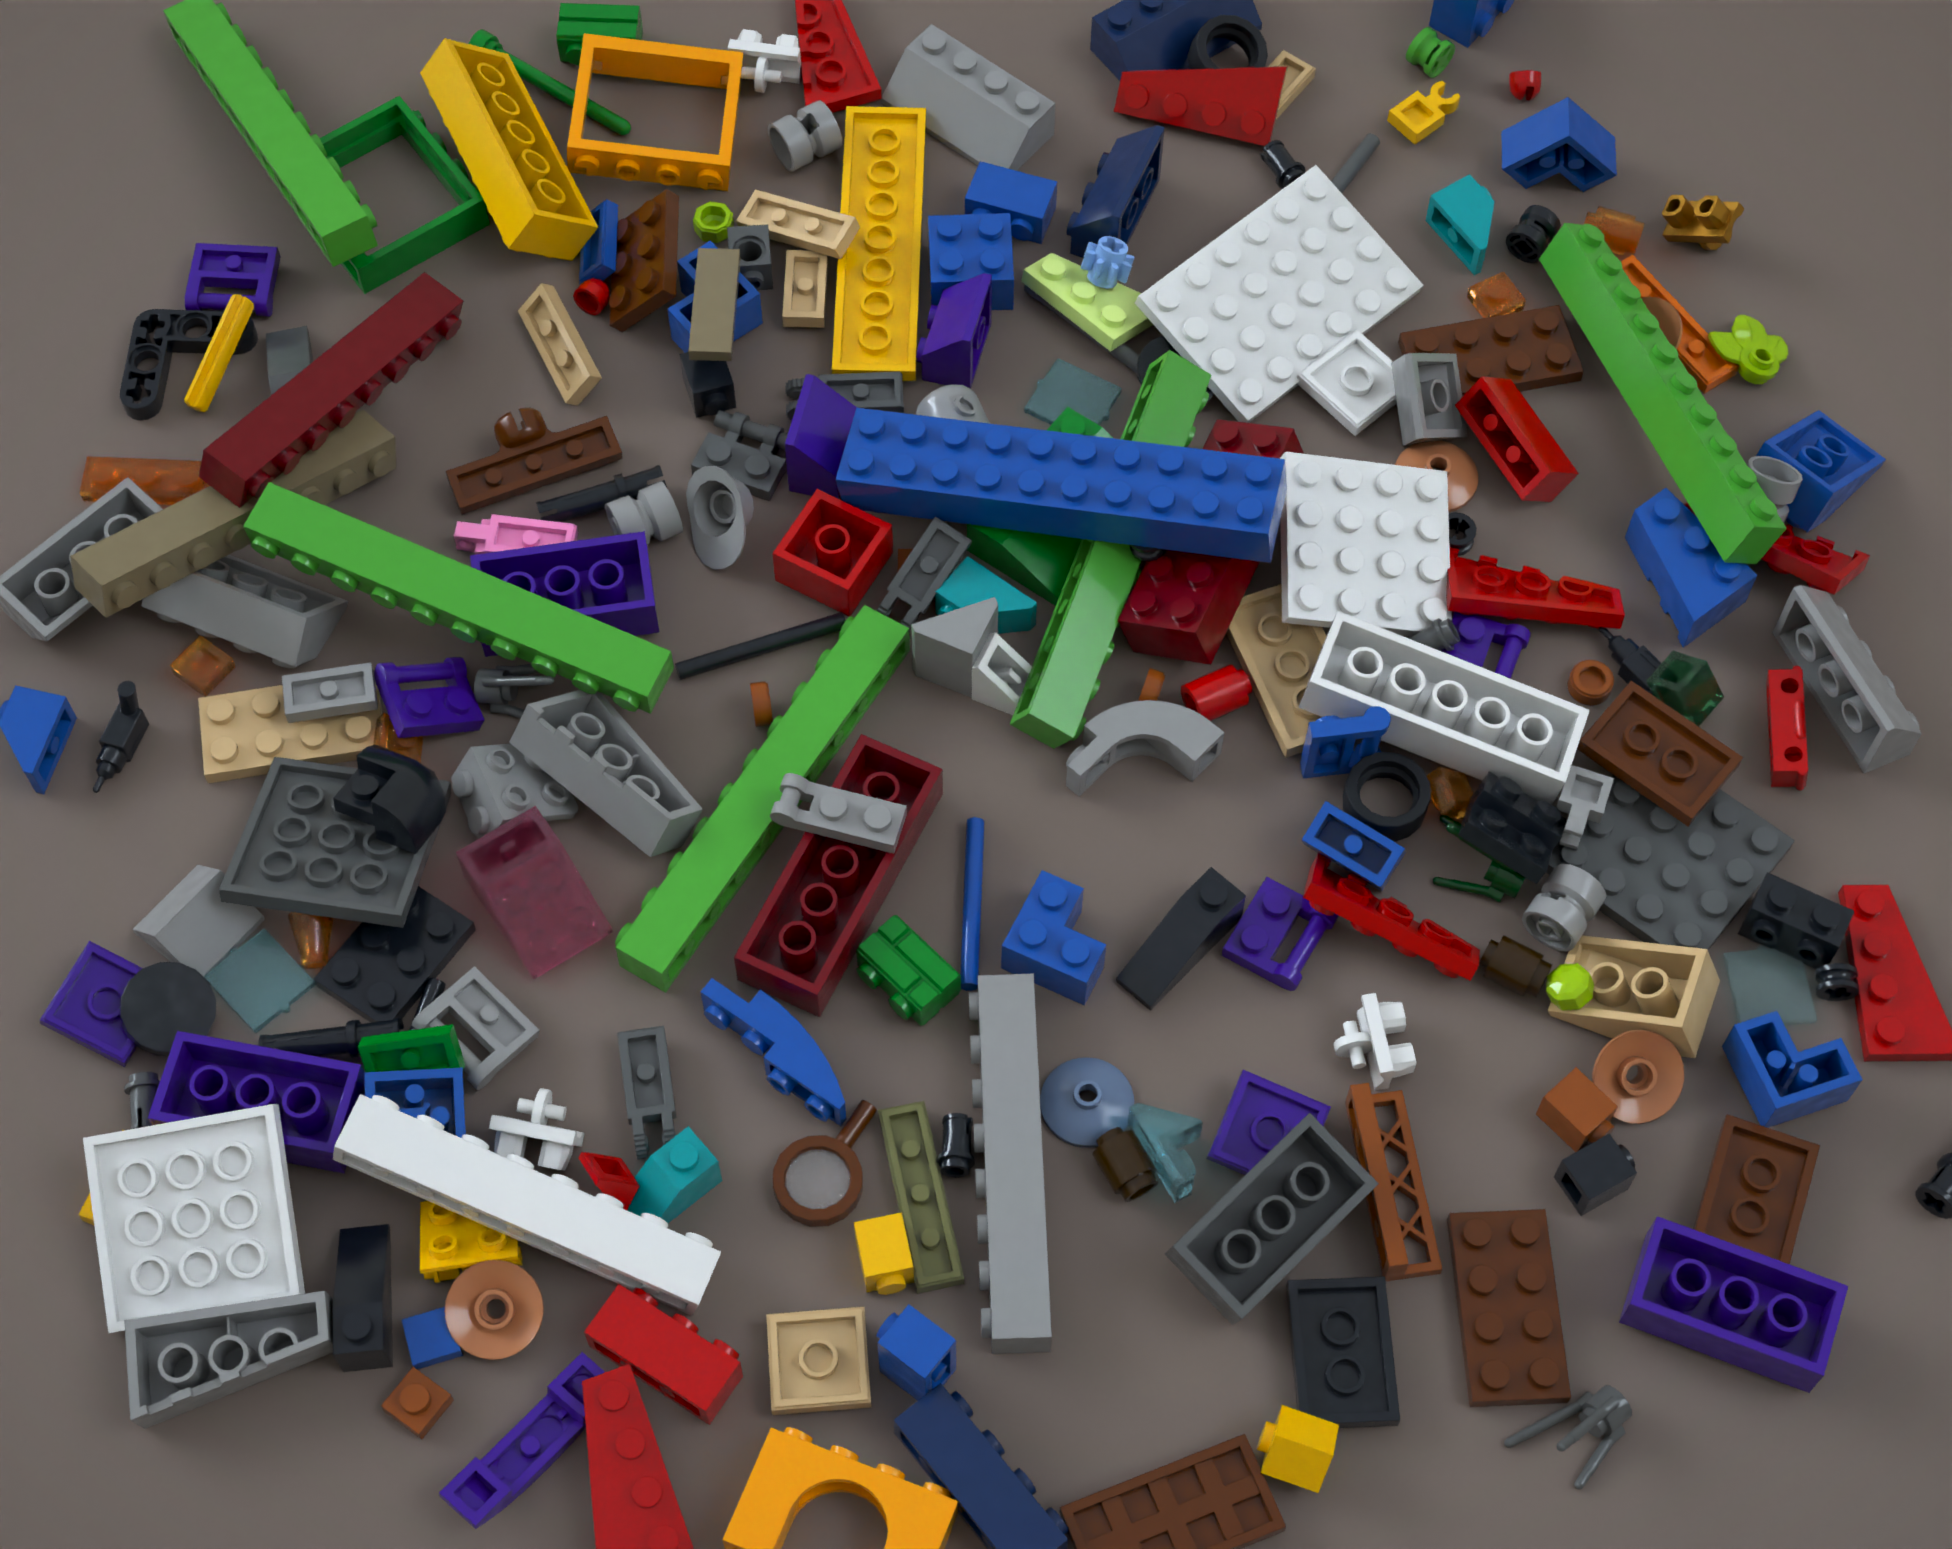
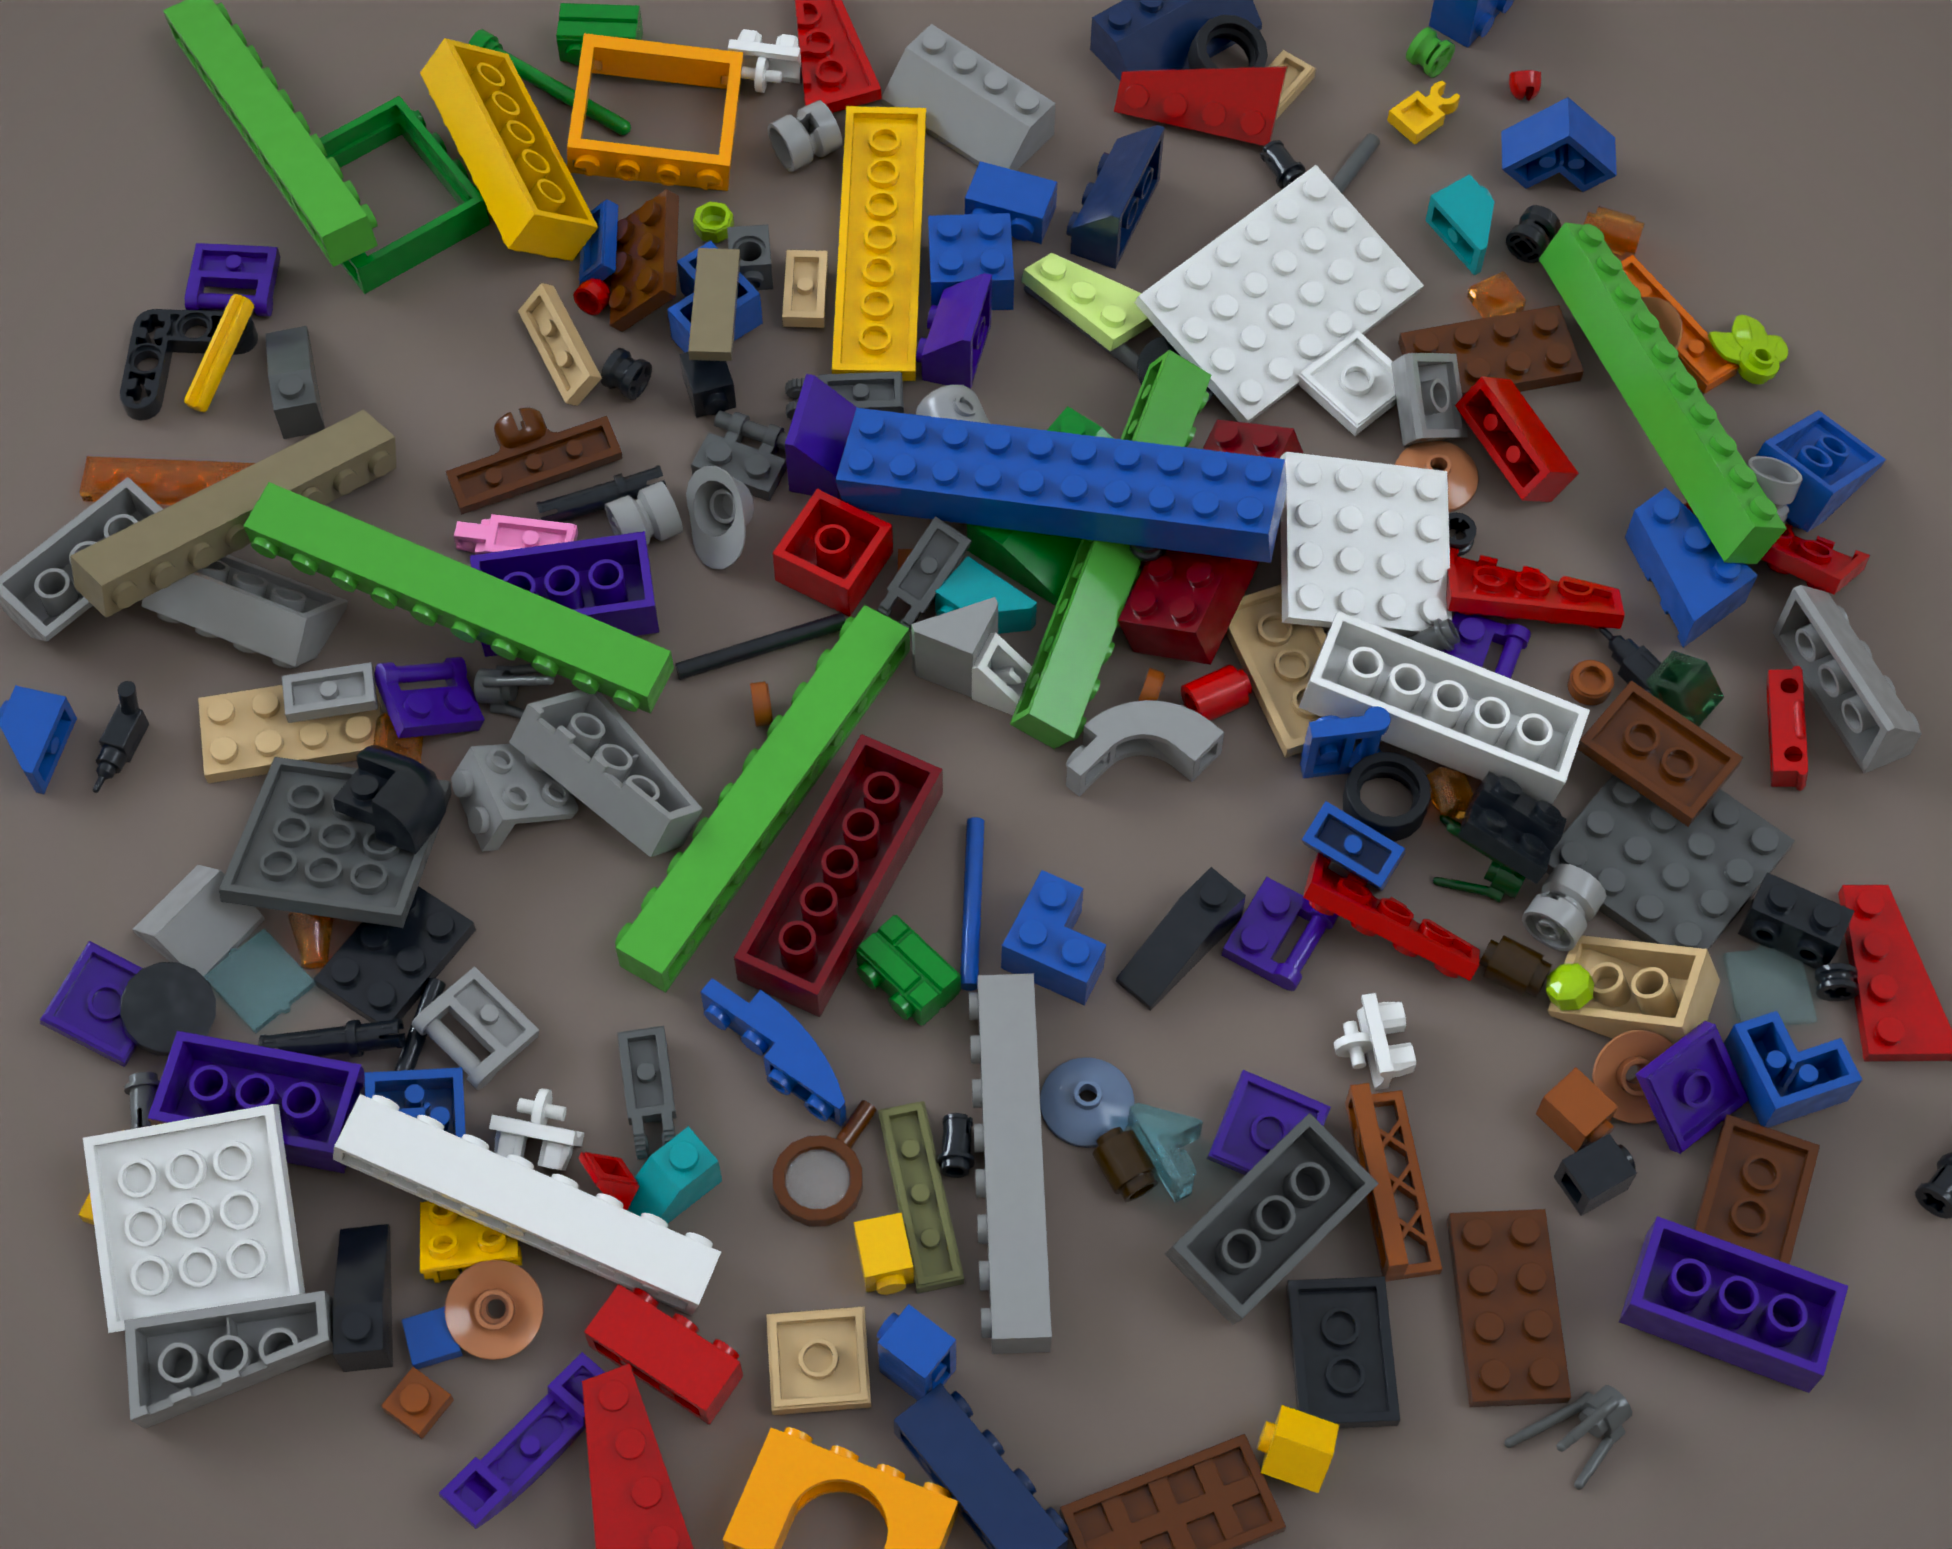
clear orange plate [169,635,236,697] -> none
dark red brick [198,272,464,508] -> none
green plate [358,1024,465,1072] -> none
clear pink slope [456,806,613,979] -> none
tan plate [736,189,860,259] -> none
light grey plate [770,773,907,854] -> none
clear light blue piece [1024,358,1122,426] -> none
light blue gear [1081,236,1135,289] -> none
light grey plate [1556,765,1614,850] -> none
pearl gold hips [1662,195,1744,250] -> none
none -> black wheel [601,348,652,400]
none -> dark purple plate [1635,1021,1749,1154]

